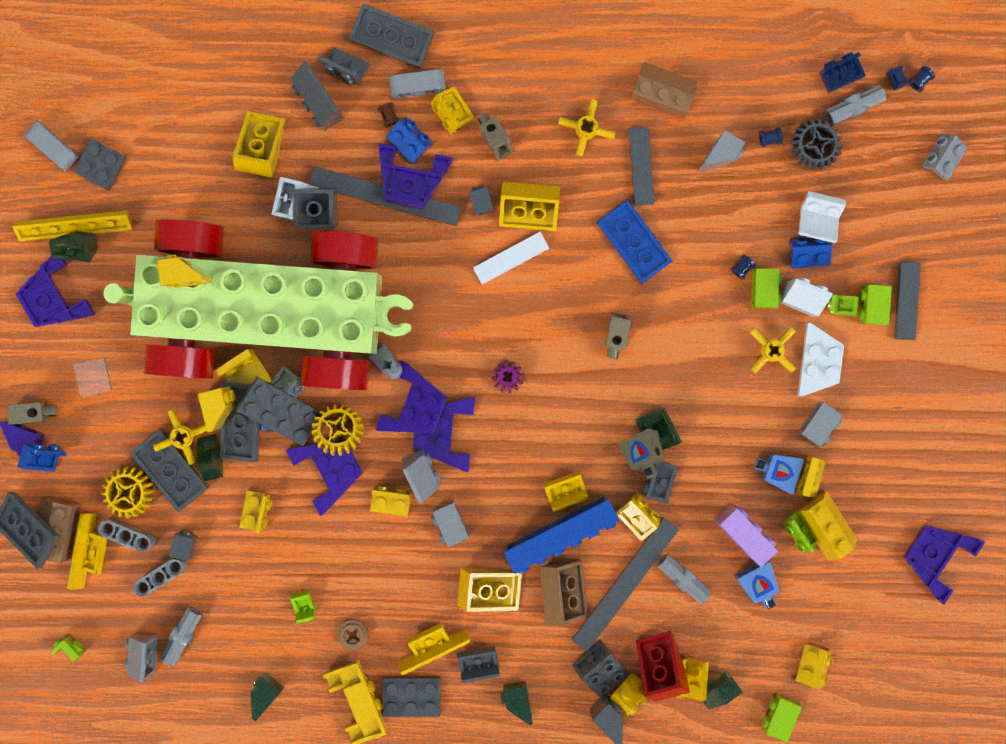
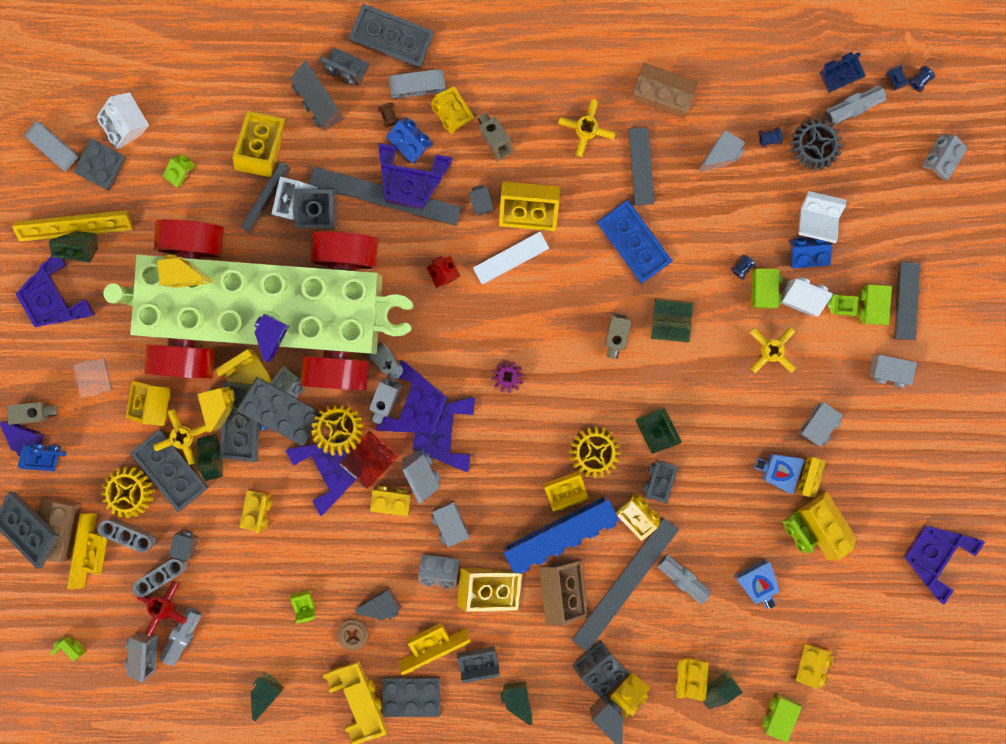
dark tan torso [619,428,663,479] -> none
red slope [636,631,690,702] -> none
lavender brick [714,504,778,567] -> none
white wing [797,323,844,396] -> none
none -> white slope [97,92,149,149]
none -> yellow slope [125,381,171,426]
none -> red bar [137,581,187,636]
none -> lime bracket [162,154,196,188]
none -> dark grey tile [241,162,291,233]
none -> dark purple slope [254,314,289,362]
none -> clear red bracket [340,431,398,489]
none -> dark grey slope [355,587,401,620]
none -> light grey torso [369,377,403,424]
none -> light grey bracket [418,554,460,589]
none -> red brick [426,256,461,288]
none -> yellow gear [569,426,621,478]
none -> clear green slope [651,298,694,342]
none -> light grey brick [869,355,917,388]

